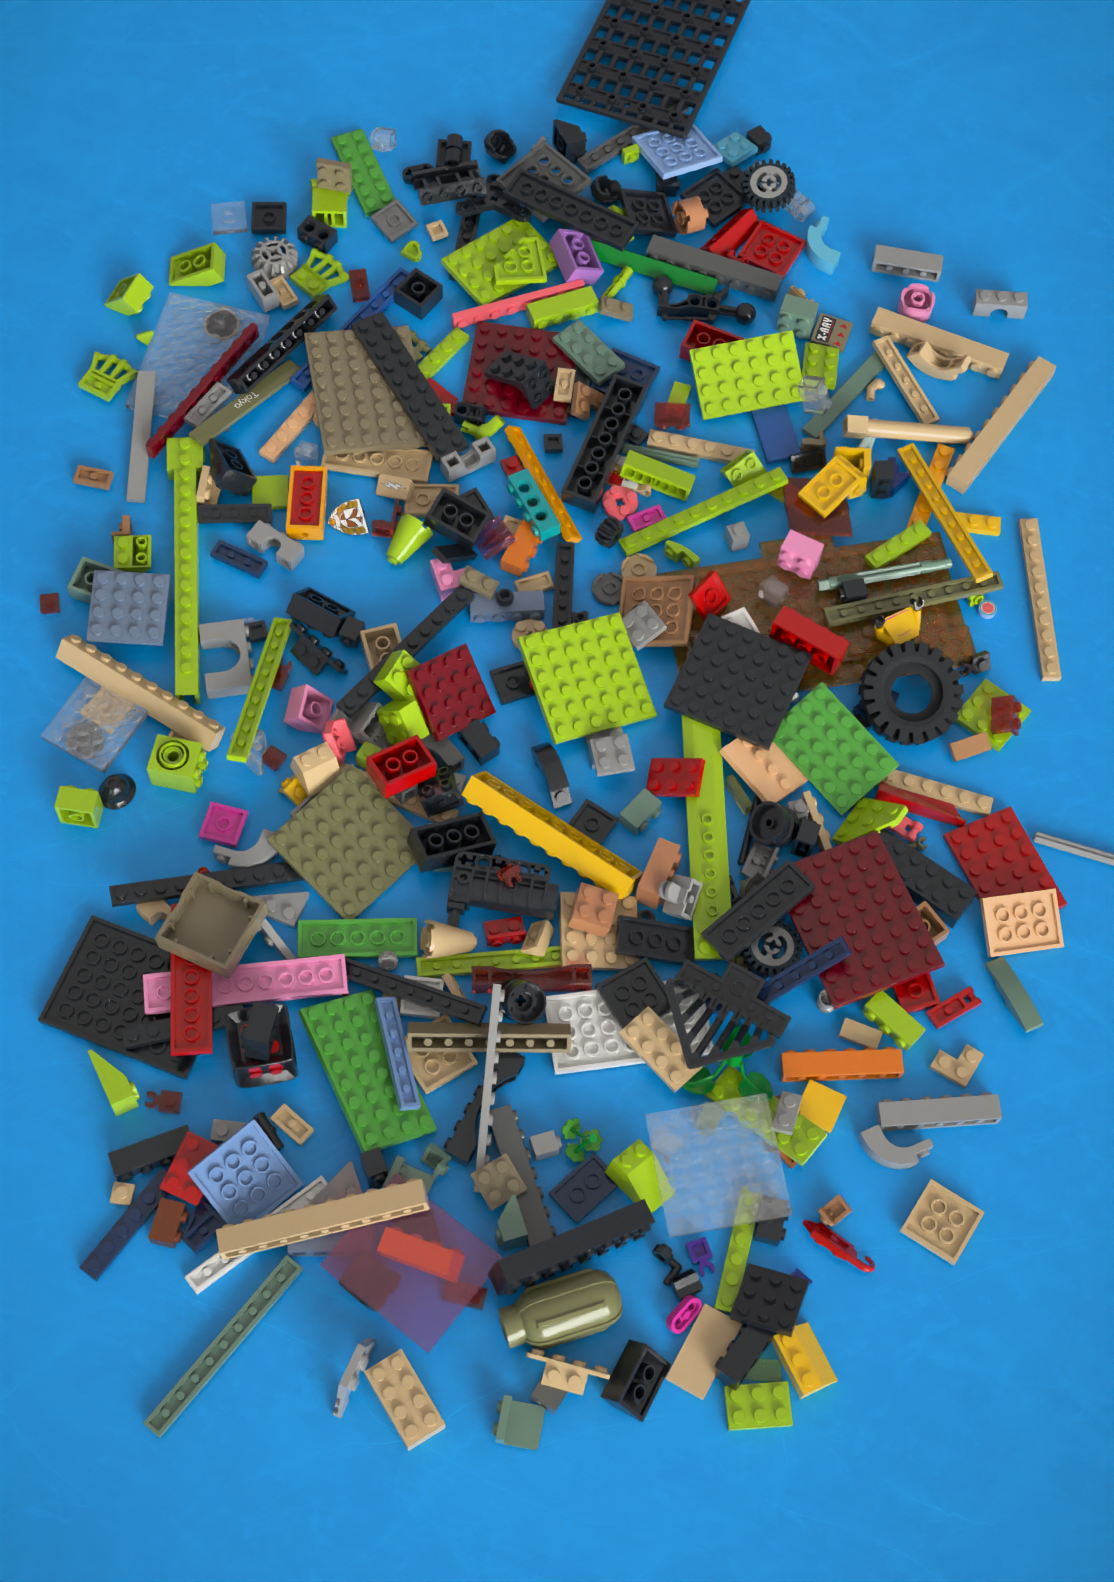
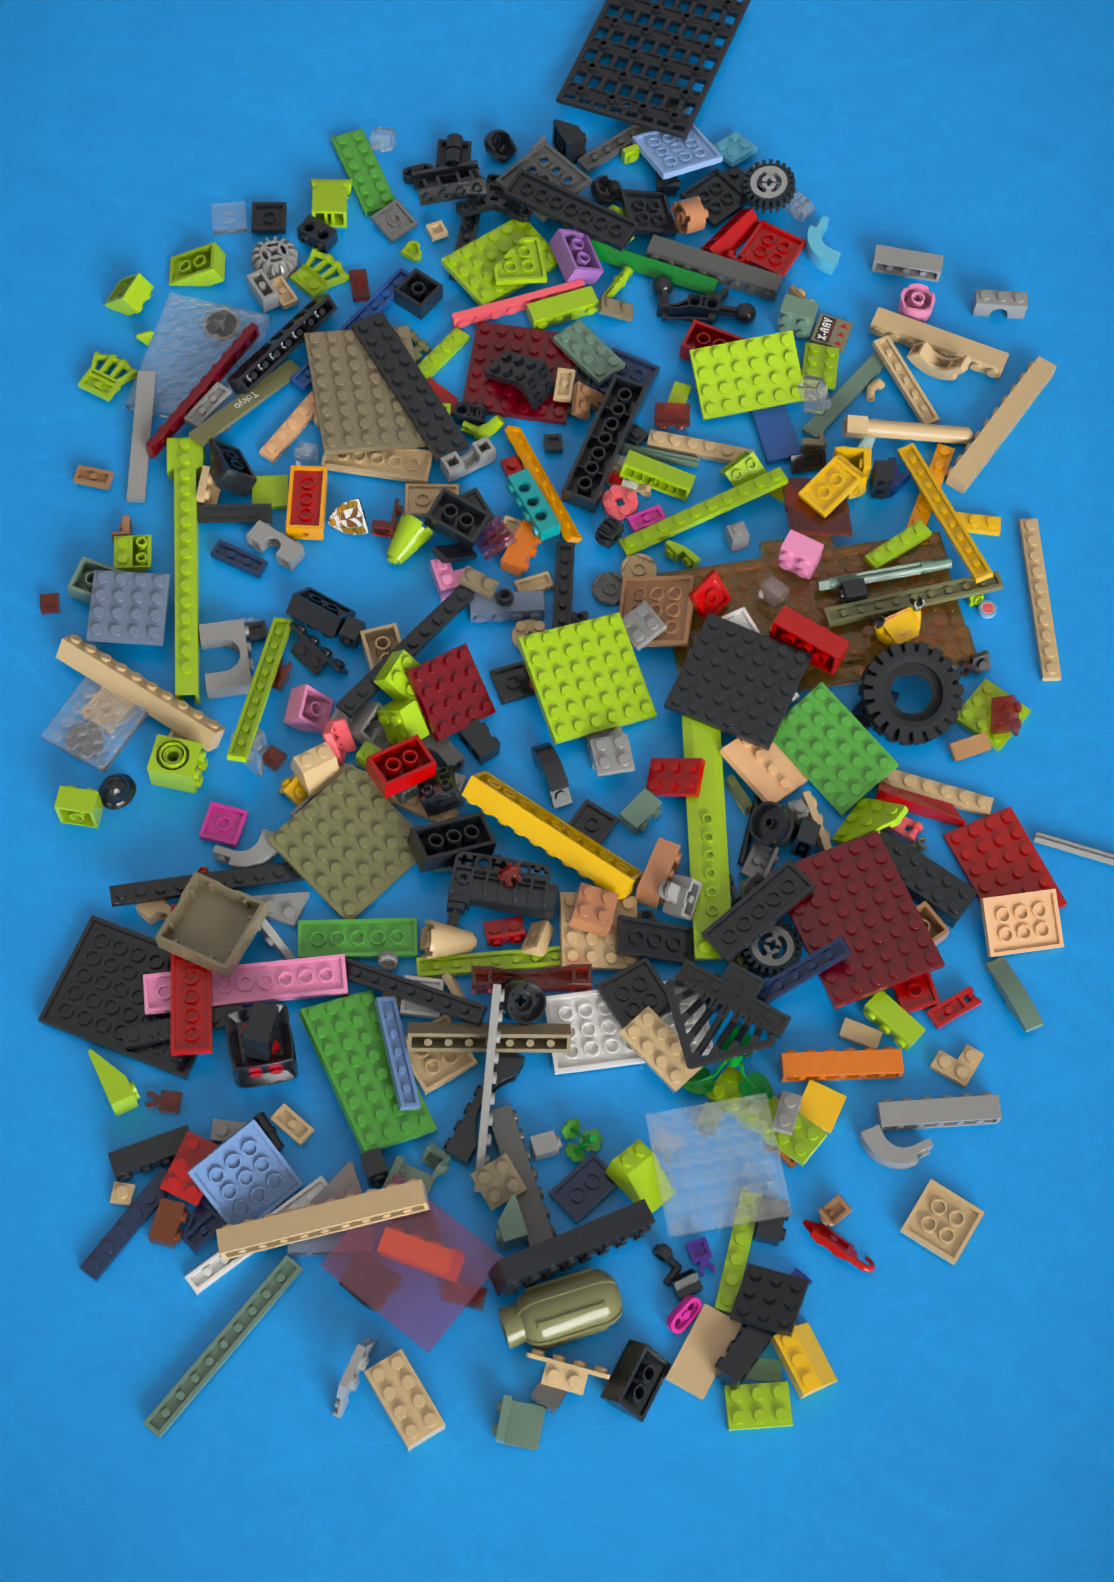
dark tan plate [316,157,353,194] -> none
tan slope [375,473,415,501] -> none
black brick [746,125,772,156] -> none
light grey wheel [816,989,834,1013] -> none

